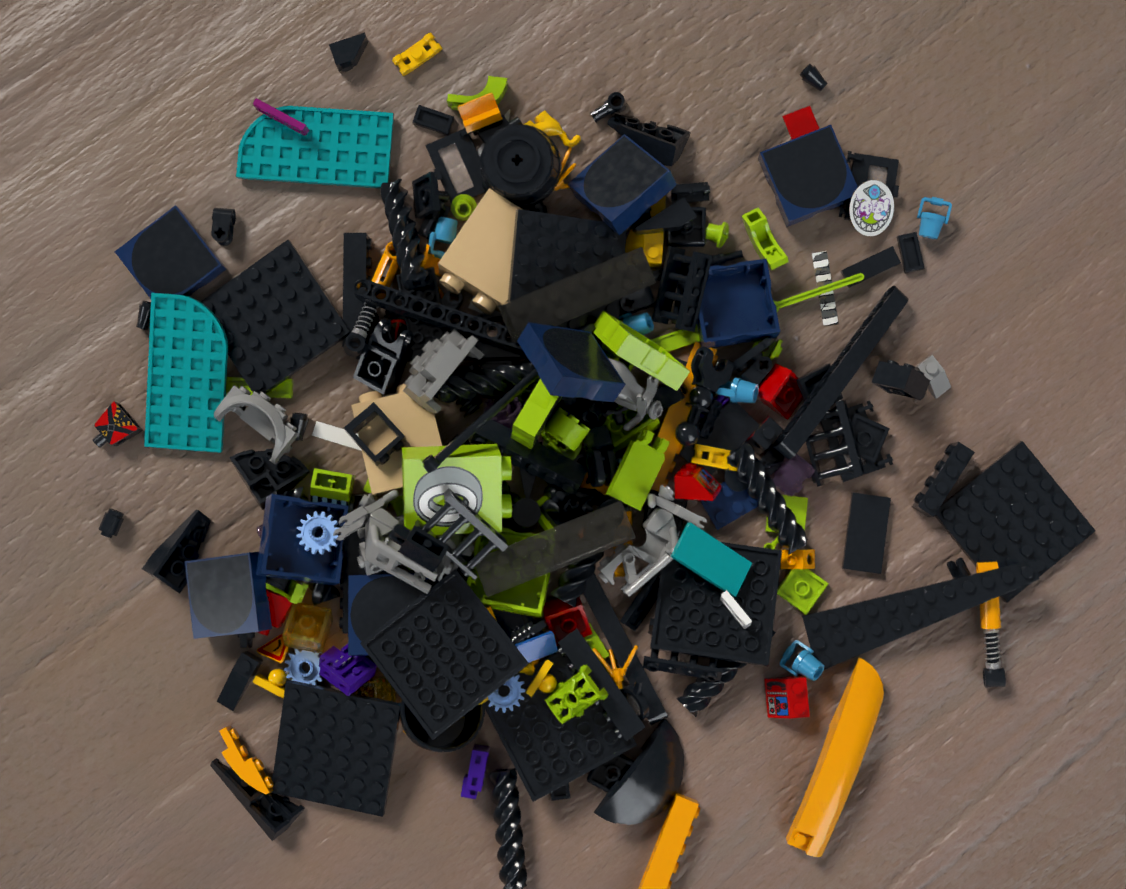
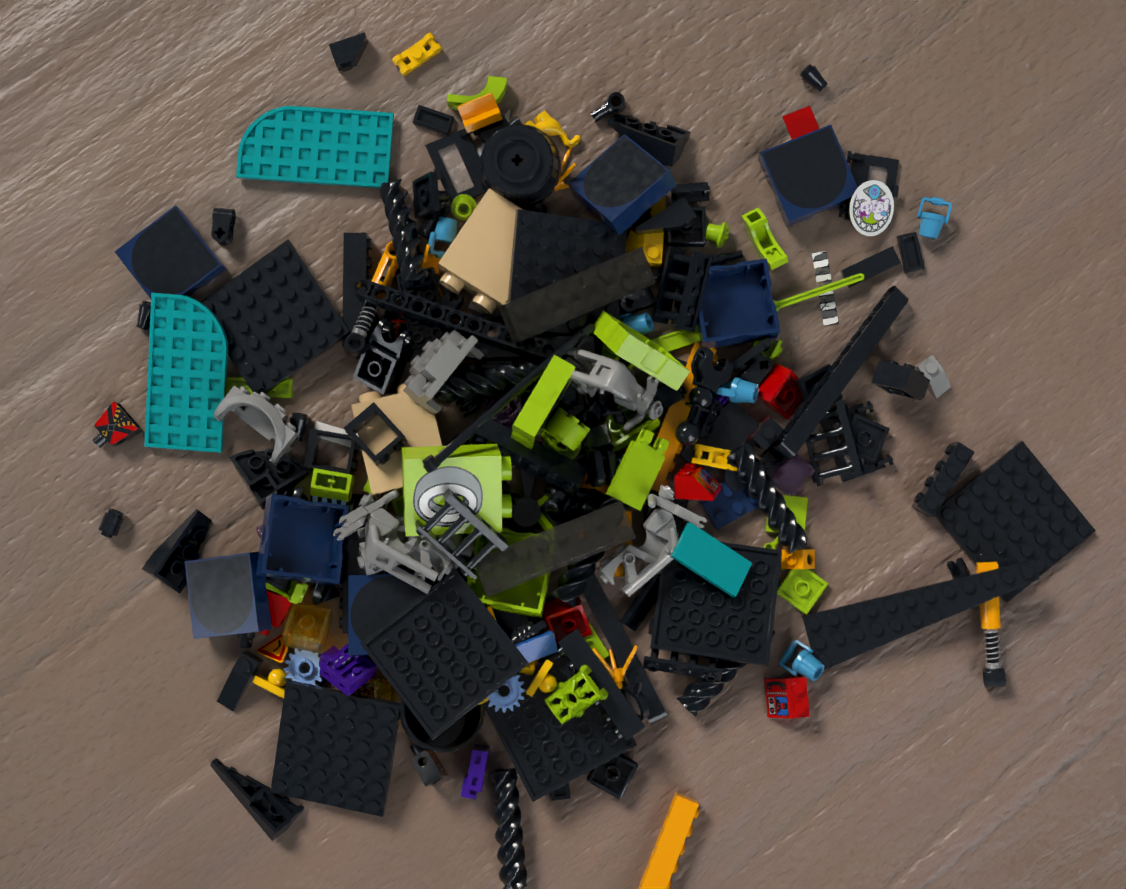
light orange slope [219,726,274,794] -> none
magenta tile [253,98,309,136] -> none
light blue gear [297,511,338,555] -> none
black brick [389,524,450,572] -> none
tile [517,322,626,402] -> none
black brick [593,719,684,825] -> none
white tile [720,590,752,629] -> none
light orange slope [786,657,884,857] -> none
black tile [842,492,891,574] -> none
none -> black window [304,429,360,475]
none -> black torso [410,743,448,787]

